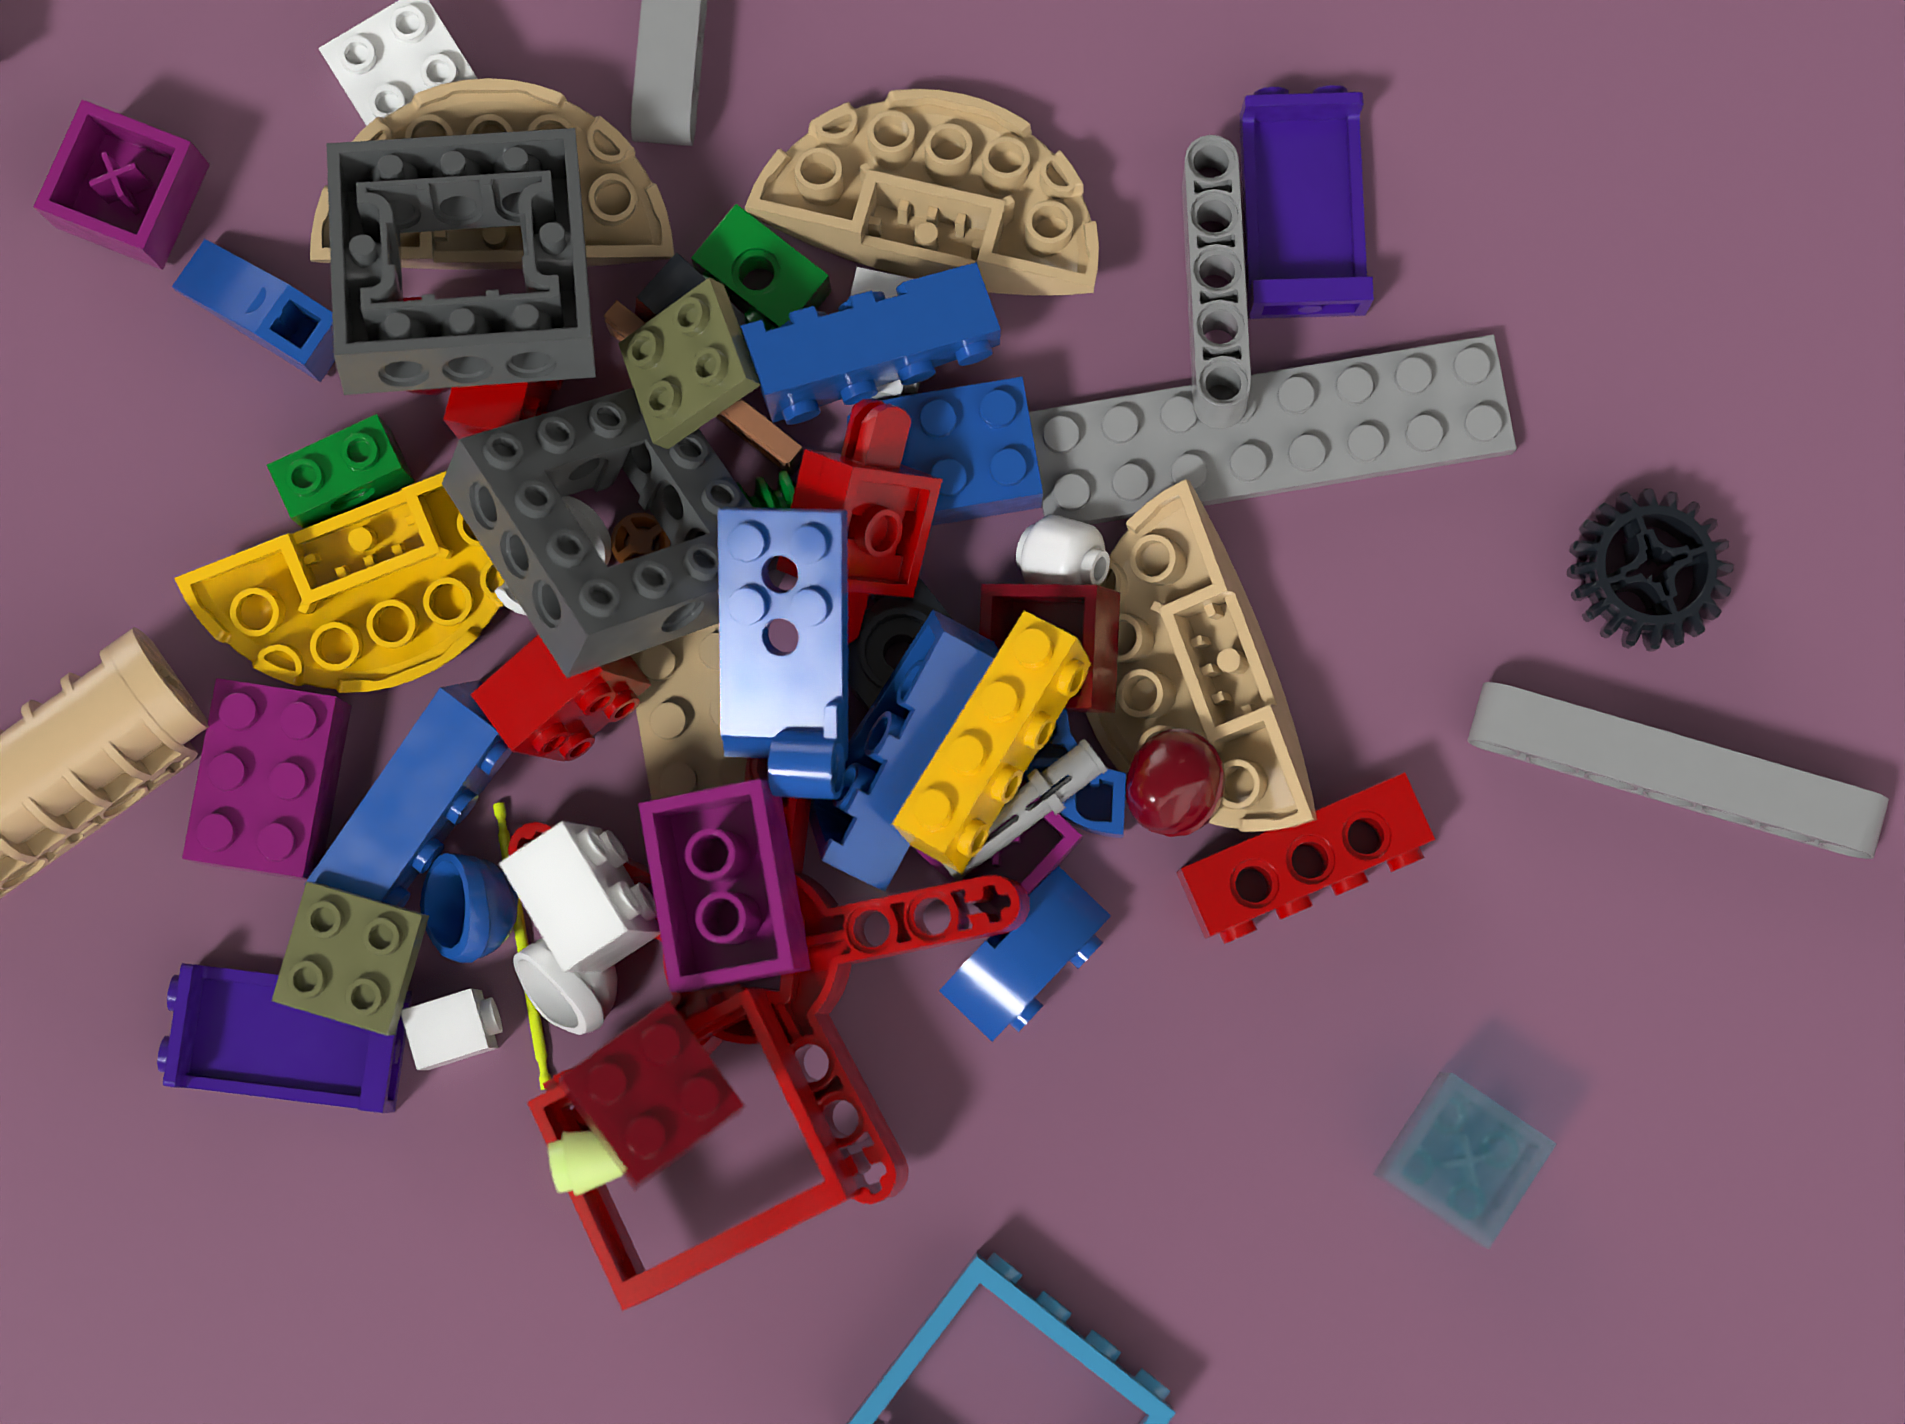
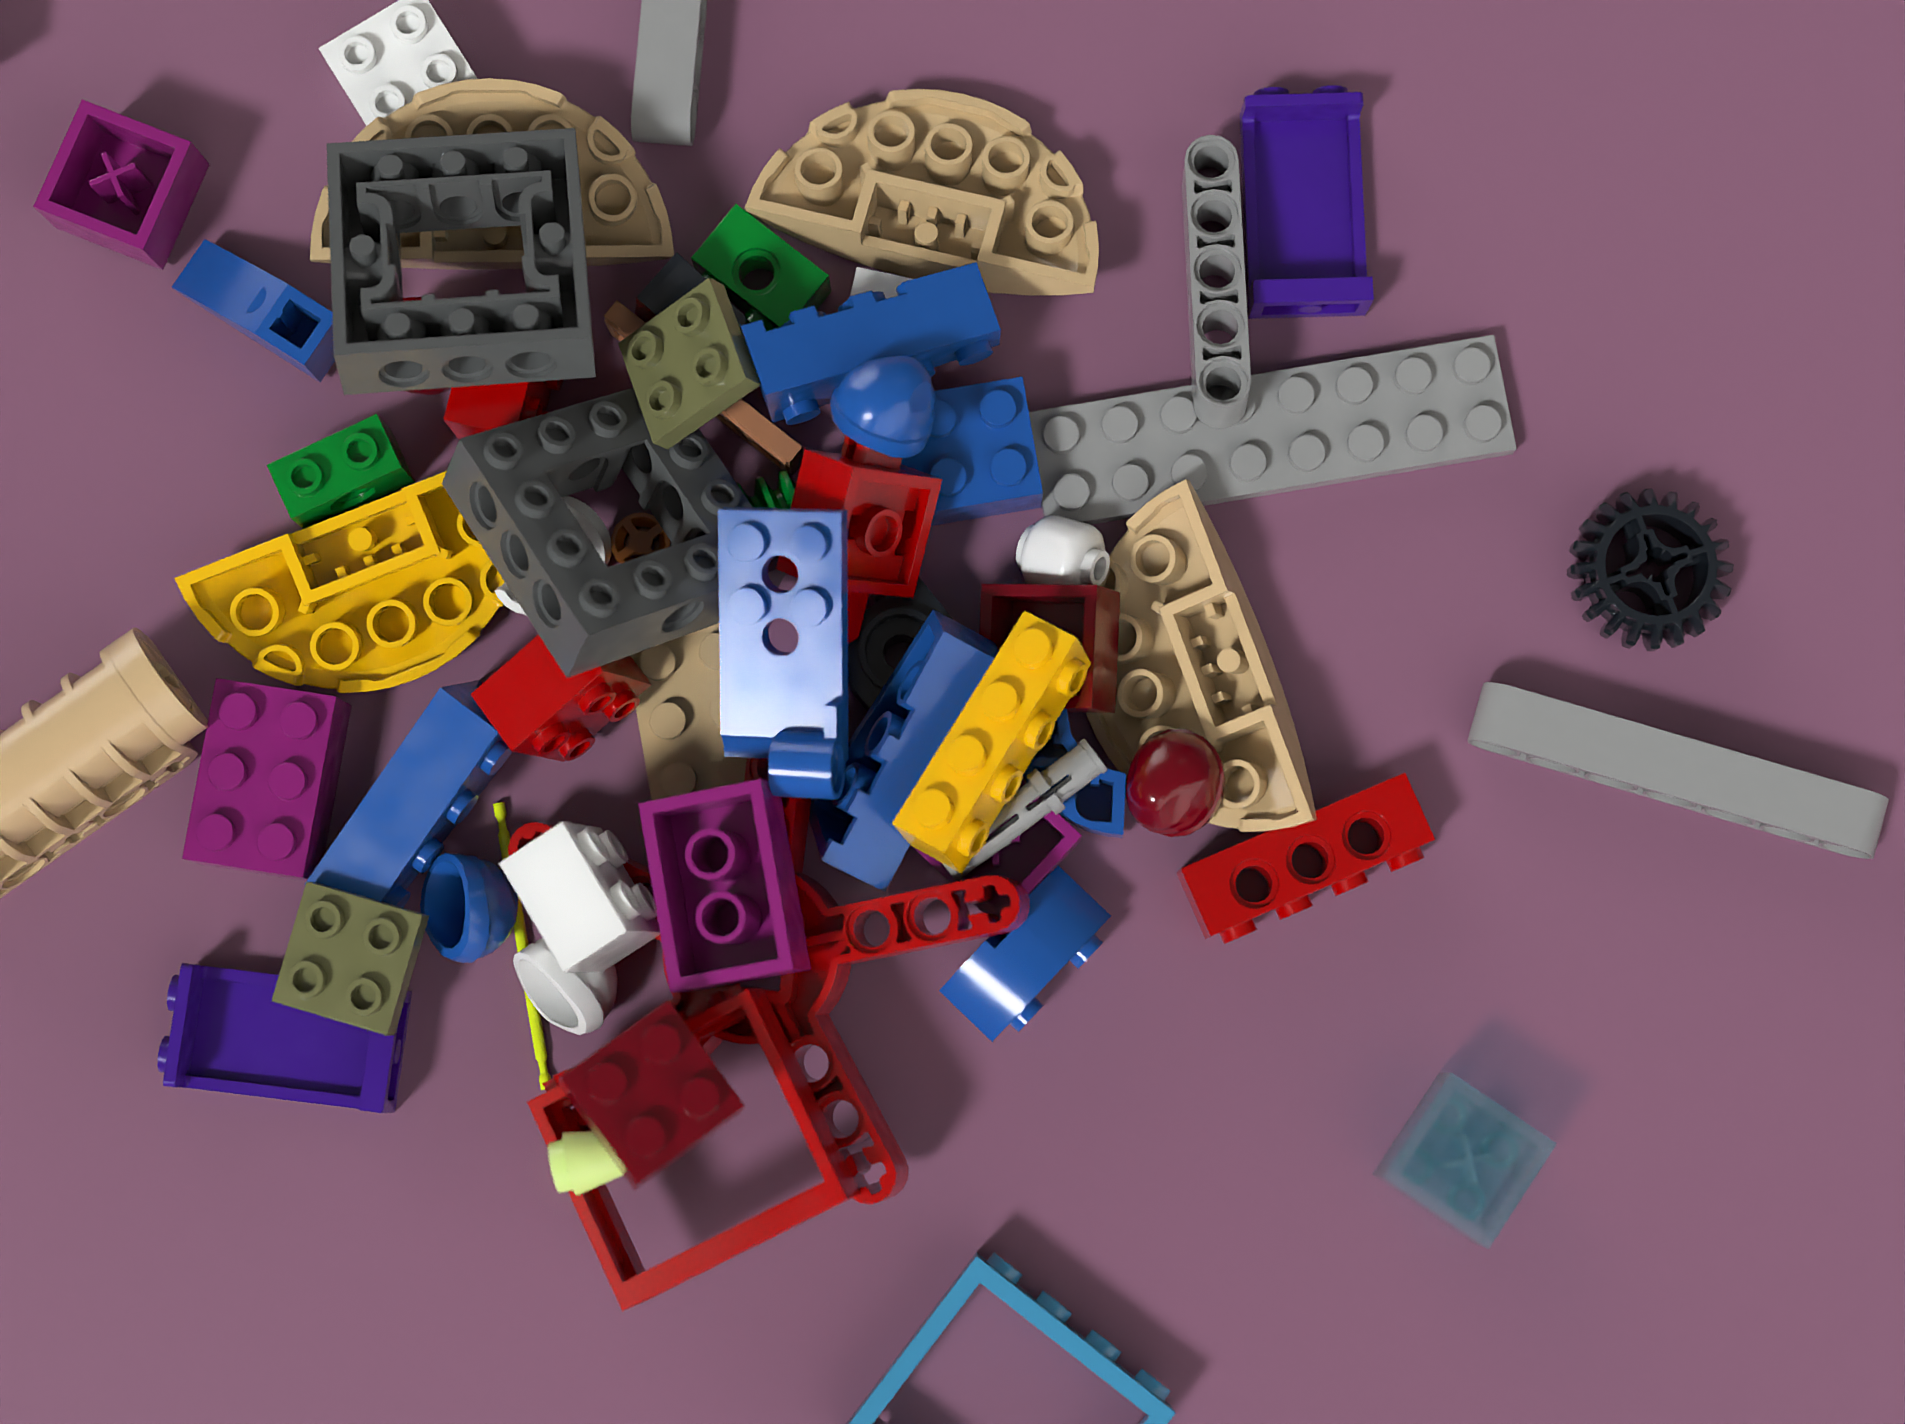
white brick [401,988,503,1070] -> none
none -> blue hat [830,355,936,458]

